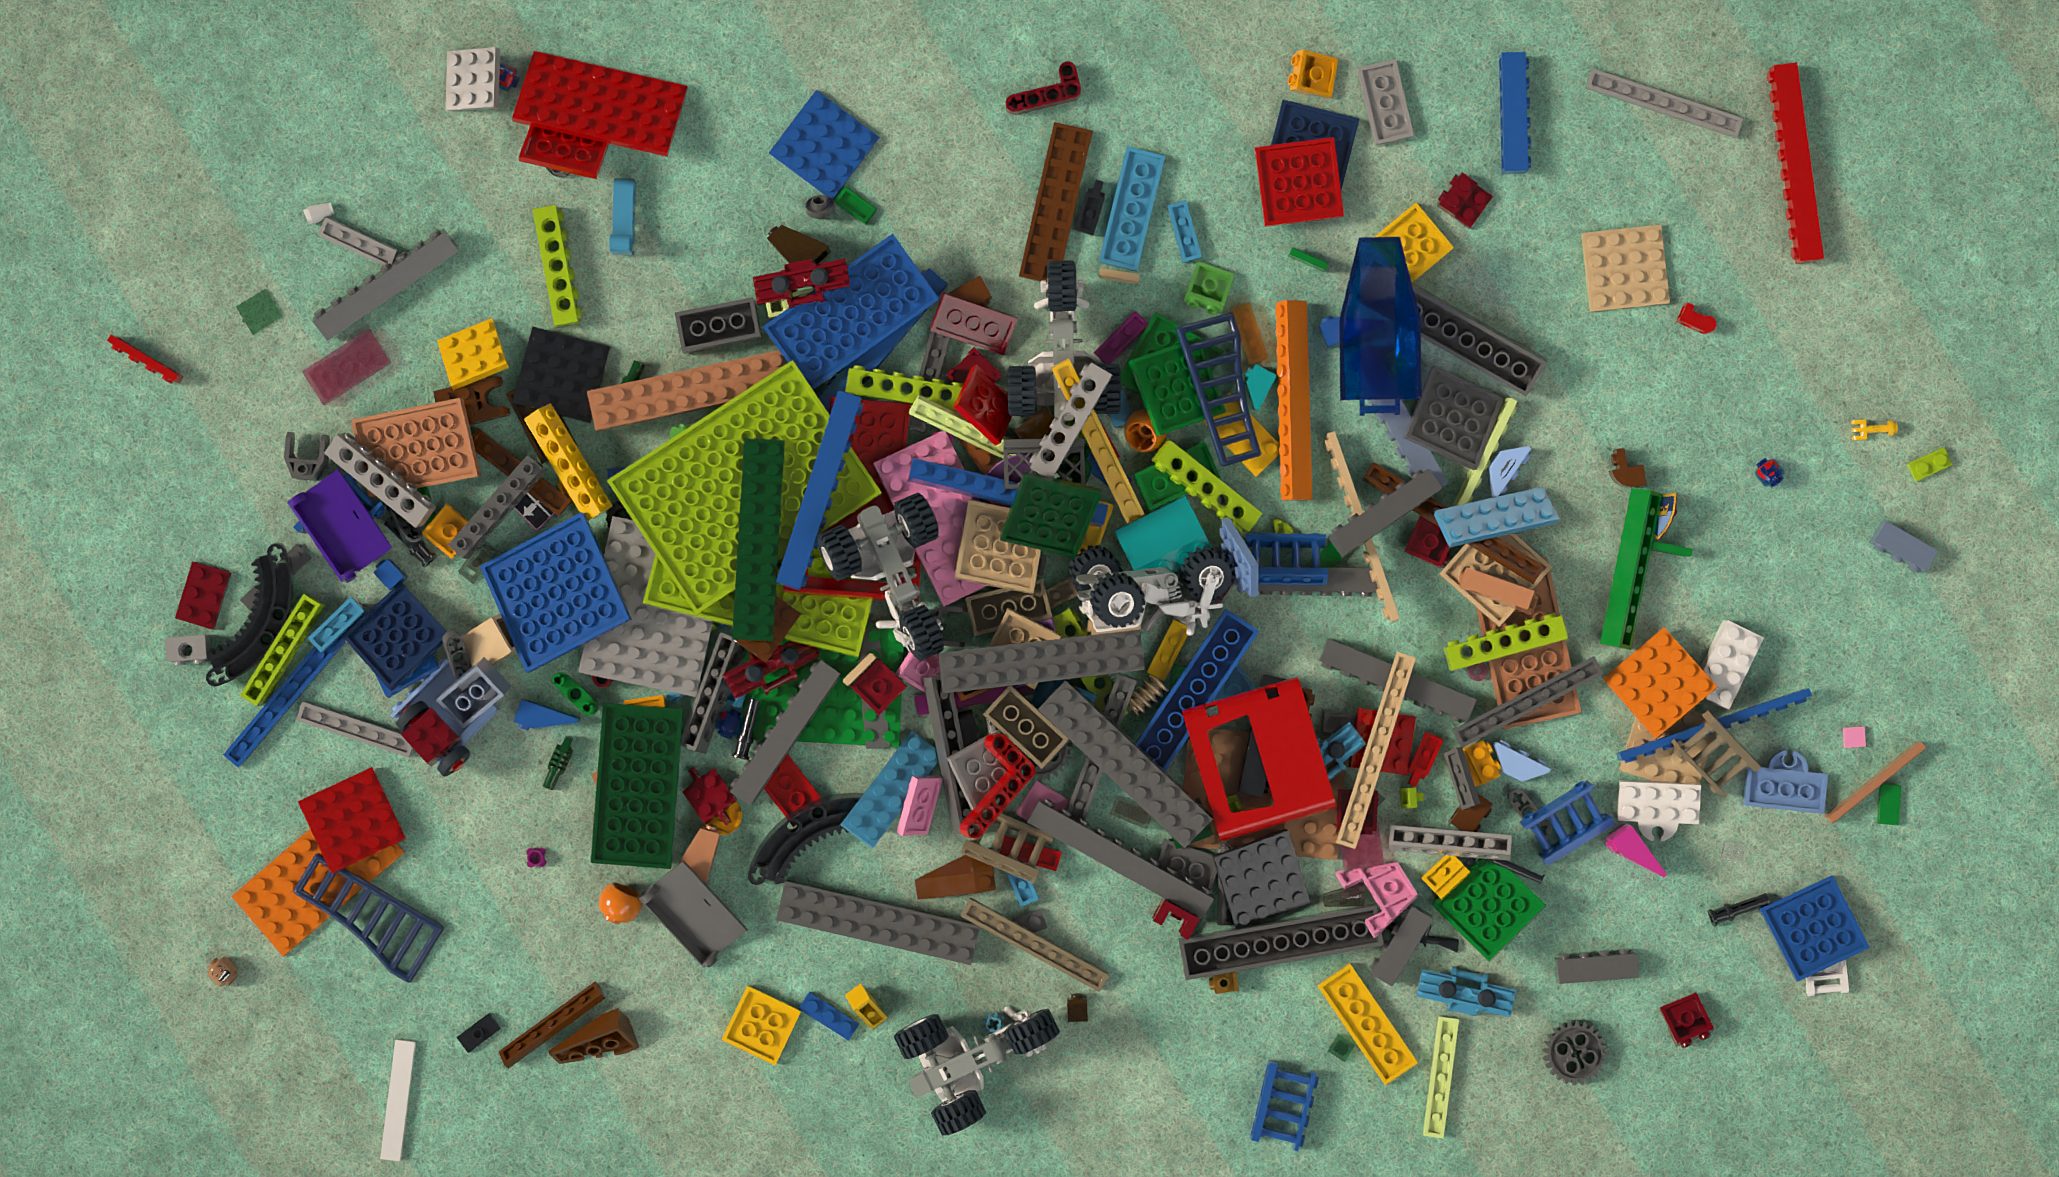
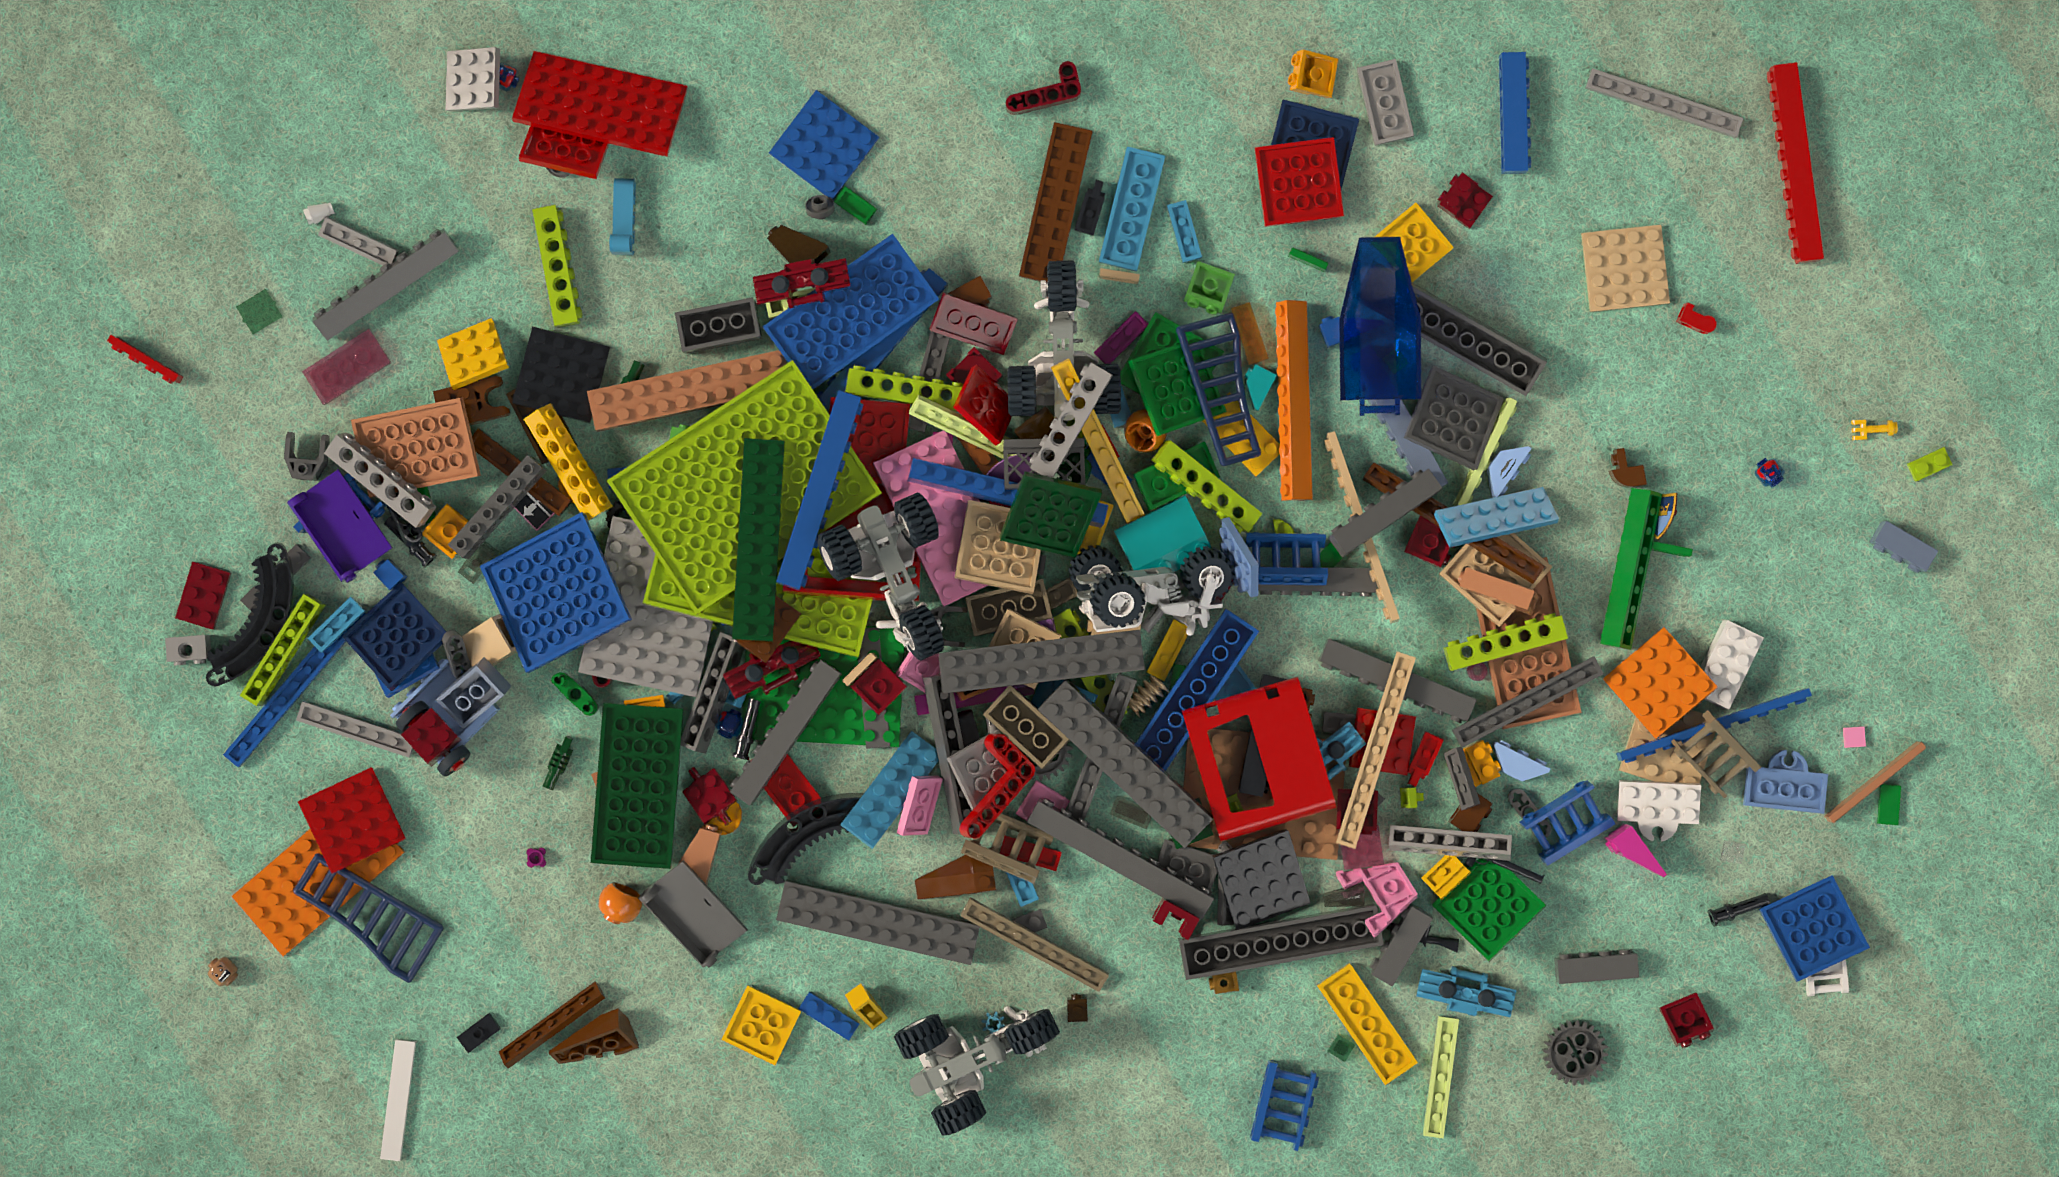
blue slope [514,699,580,731] -> none

